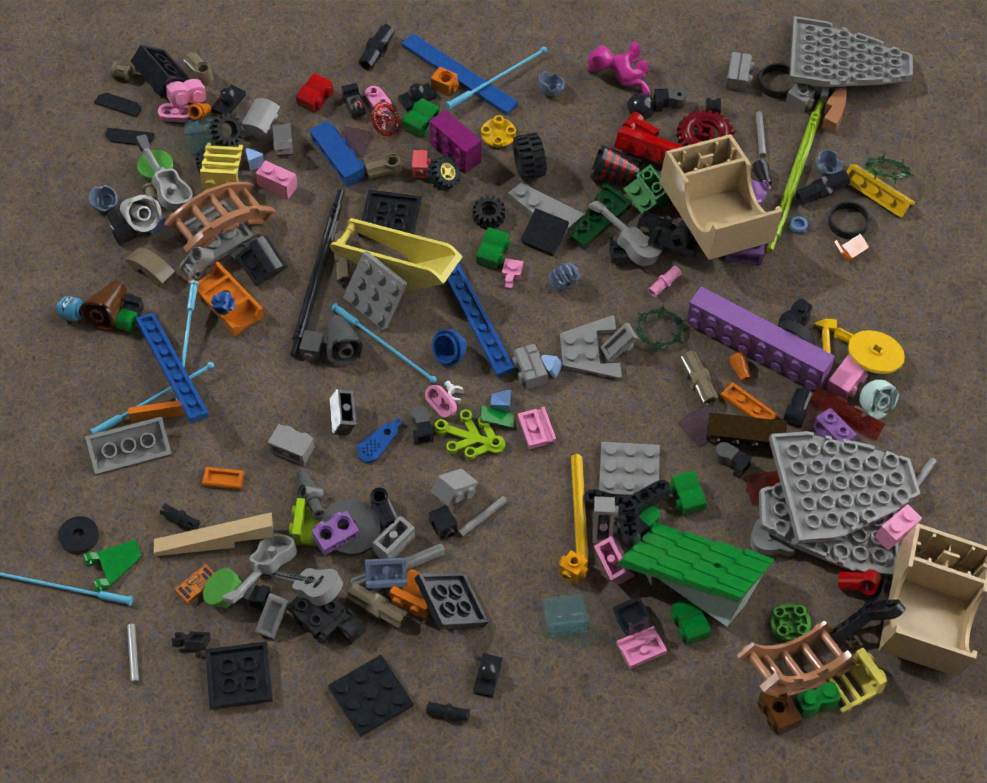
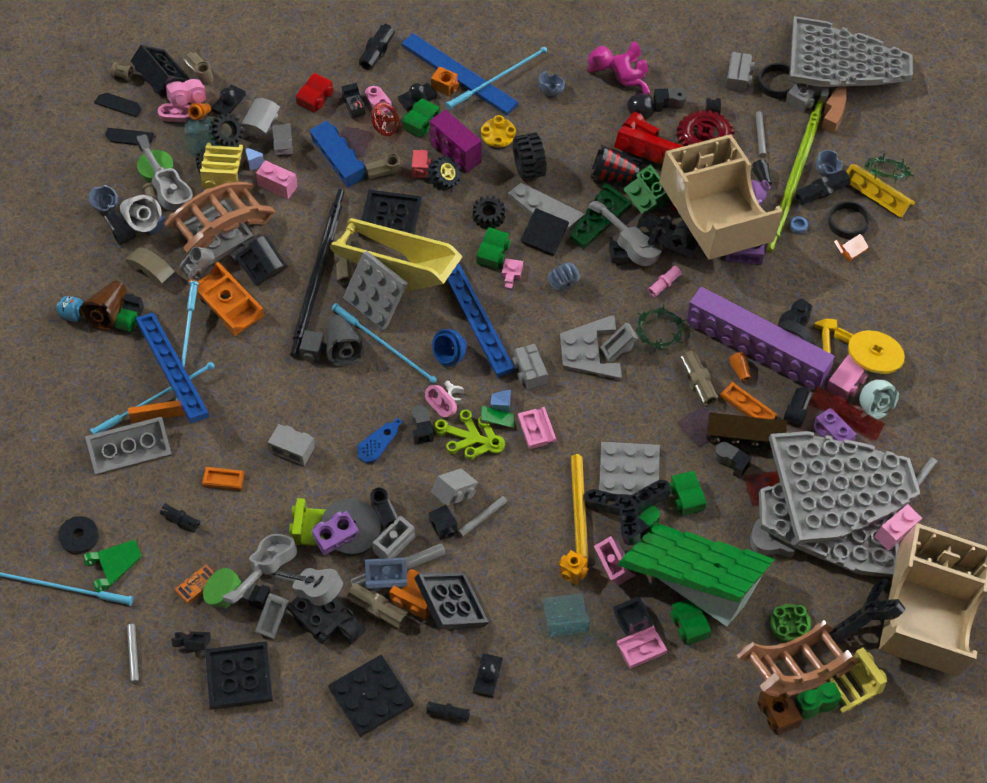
tan slope [154,512,274,556] -> none
blue gear [211,291,235,315] -> none
dark grey pin [296,469,324,519] -> none
brick [330,389,357,435] -> none
light blue slope [541,355,563,378] -> none
light grey brick [592,497,618,543] -> none
red piece [838,569,881,595] -> none

